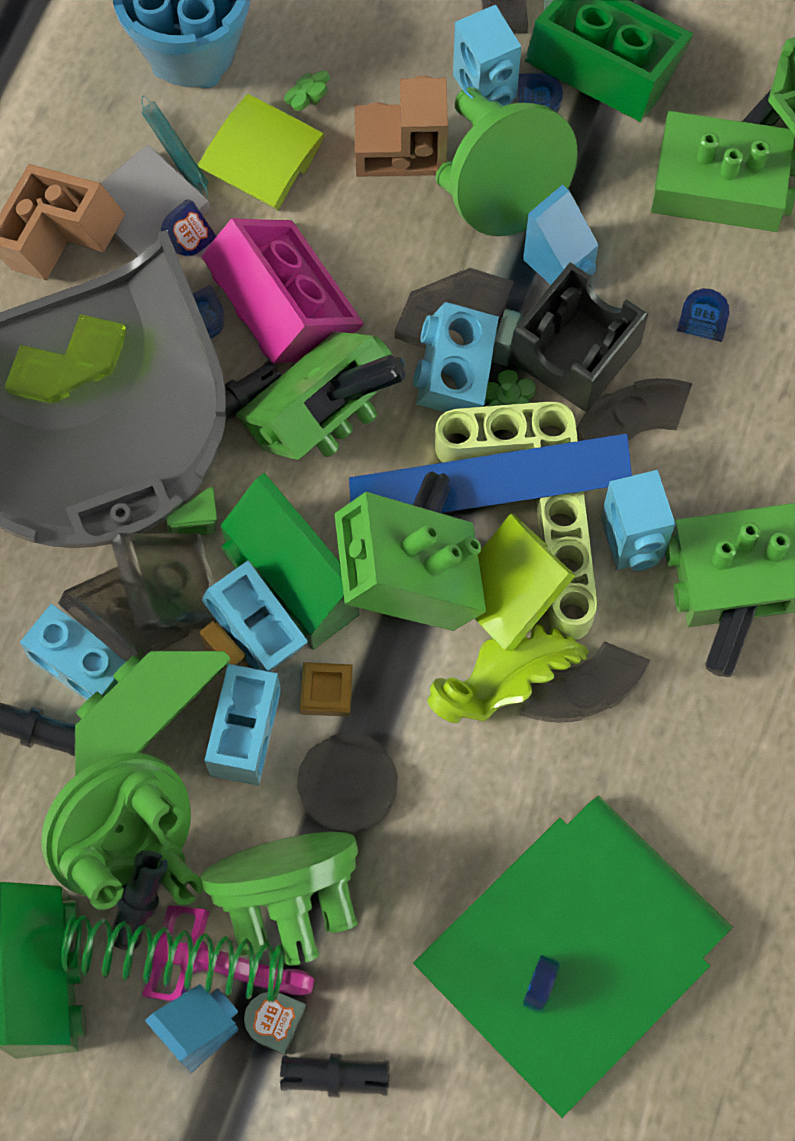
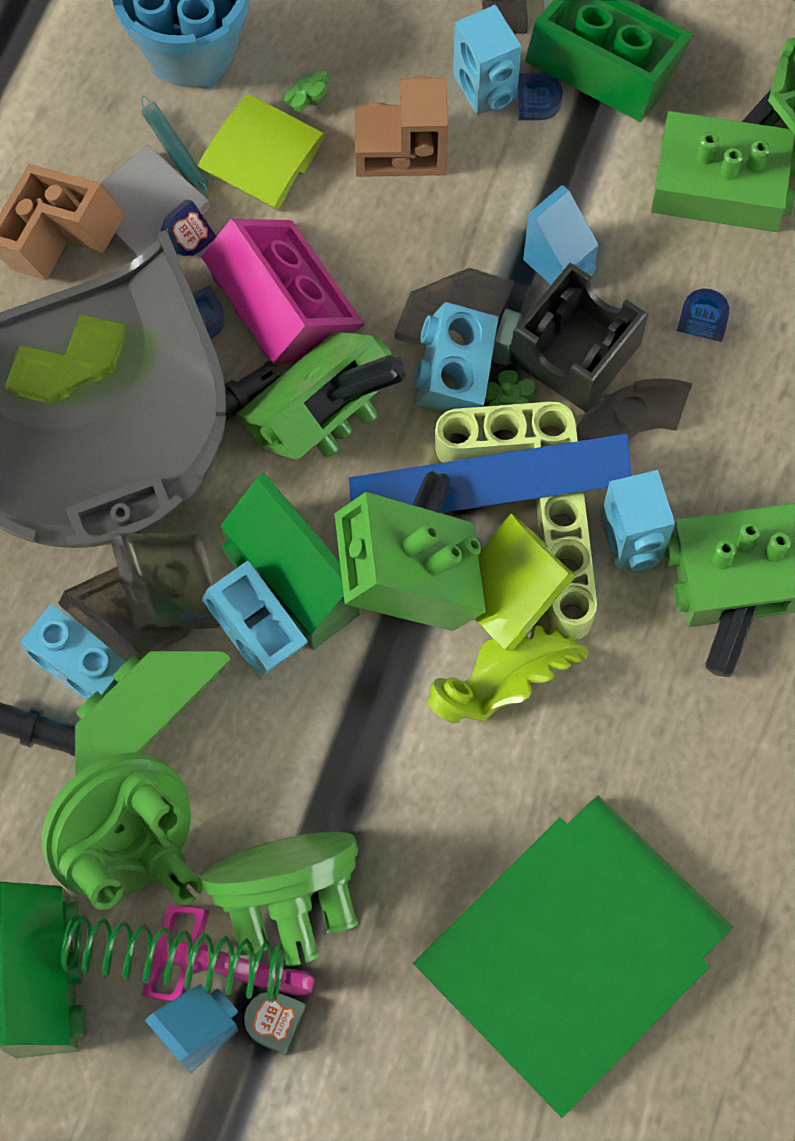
black pin [111,850,168,950] -> none
bright green slope [167,487,217,539] -> none
pearl gold tile [199,621,249,672] -> none
medium azure brick [204,664,281,786] -> none
black pin [280,1053,390,1098] -> none
clear smoke tile [297,733,398,835] -> none
pearl gold tile [300,662,353,717] -> none
bright green piece [435,87,577,237] -> none
clear smoke tile [520,641,650,723] -> none
clear blue tile [523,955,561,1013] -> none

